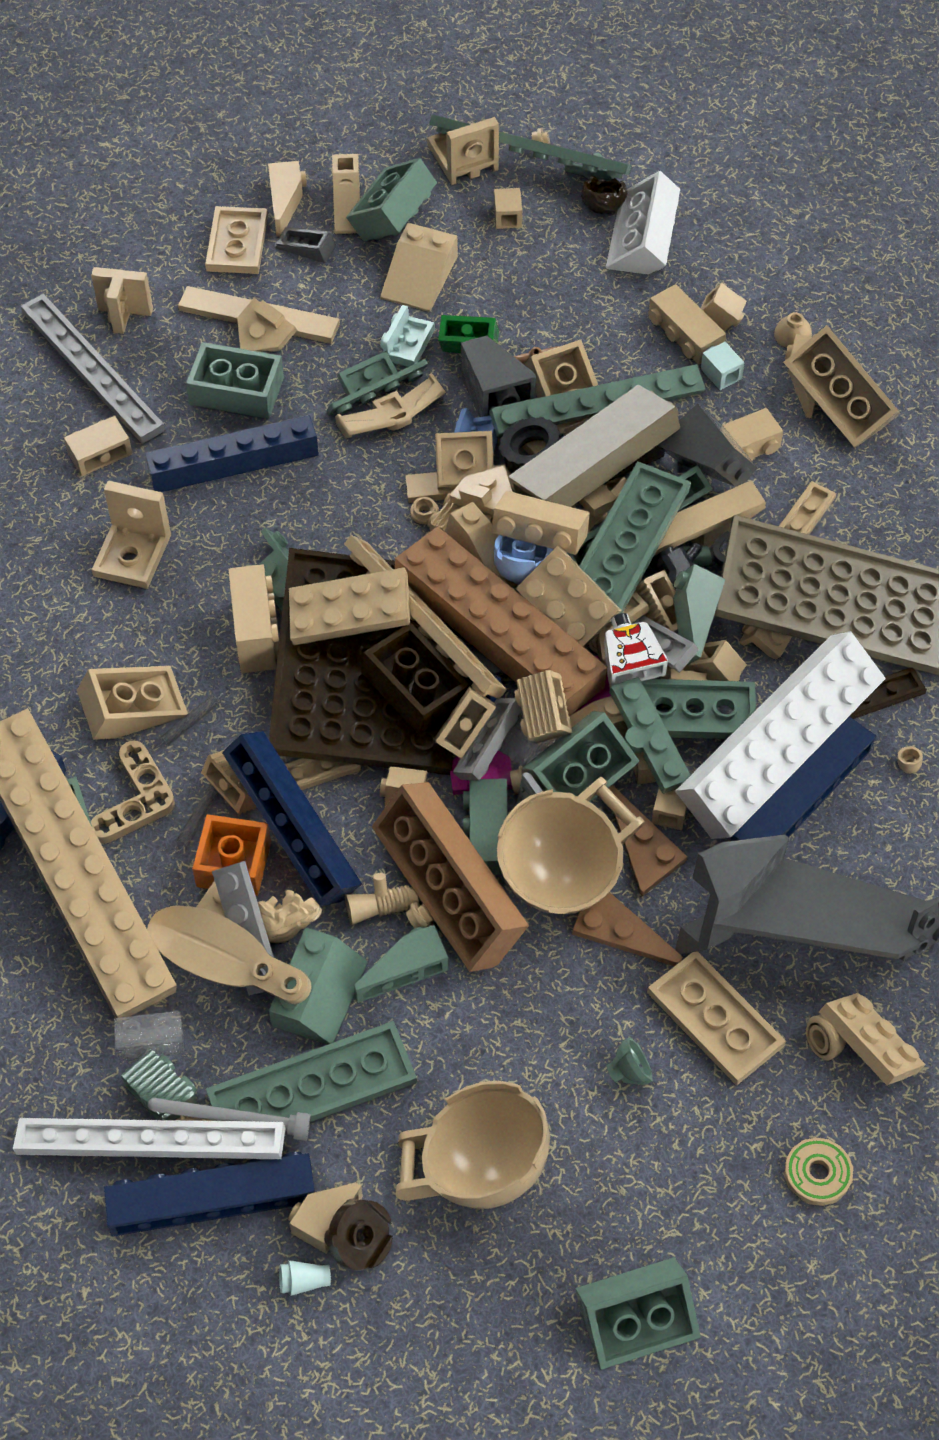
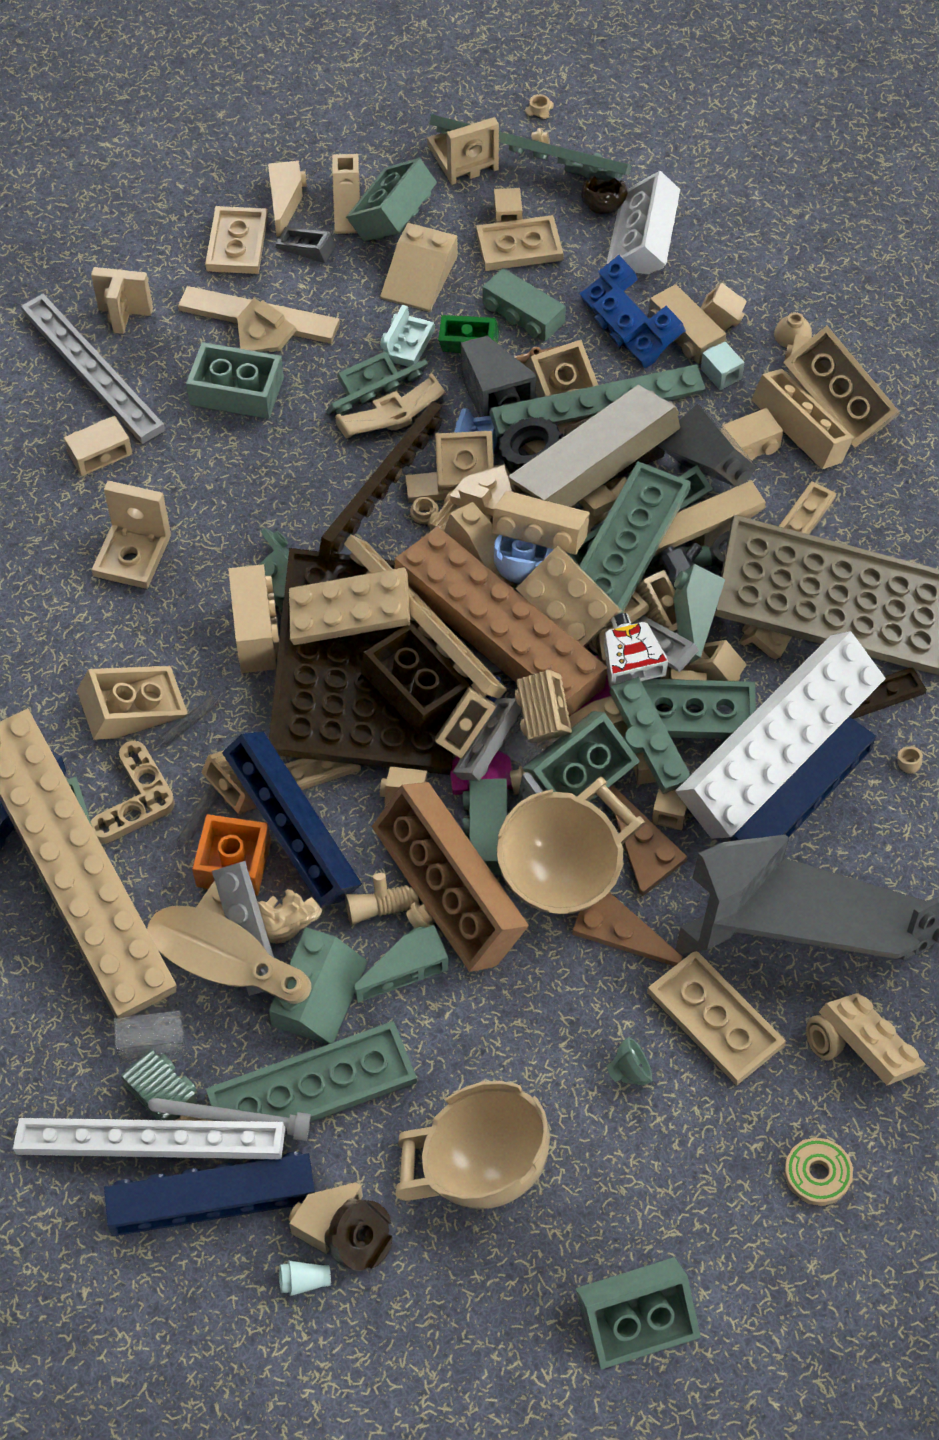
dark blue brick [145,415,319,492] -> none
none -> dark brown plate [318,401,443,561]
none -> tan plate [476,215,563,271]
none -> sand green brick [482,268,566,341]
none -> tan plate [525,94,554,119]
none -> blue bracket [579,255,686,368]
none -> tan brick [751,369,854,469]

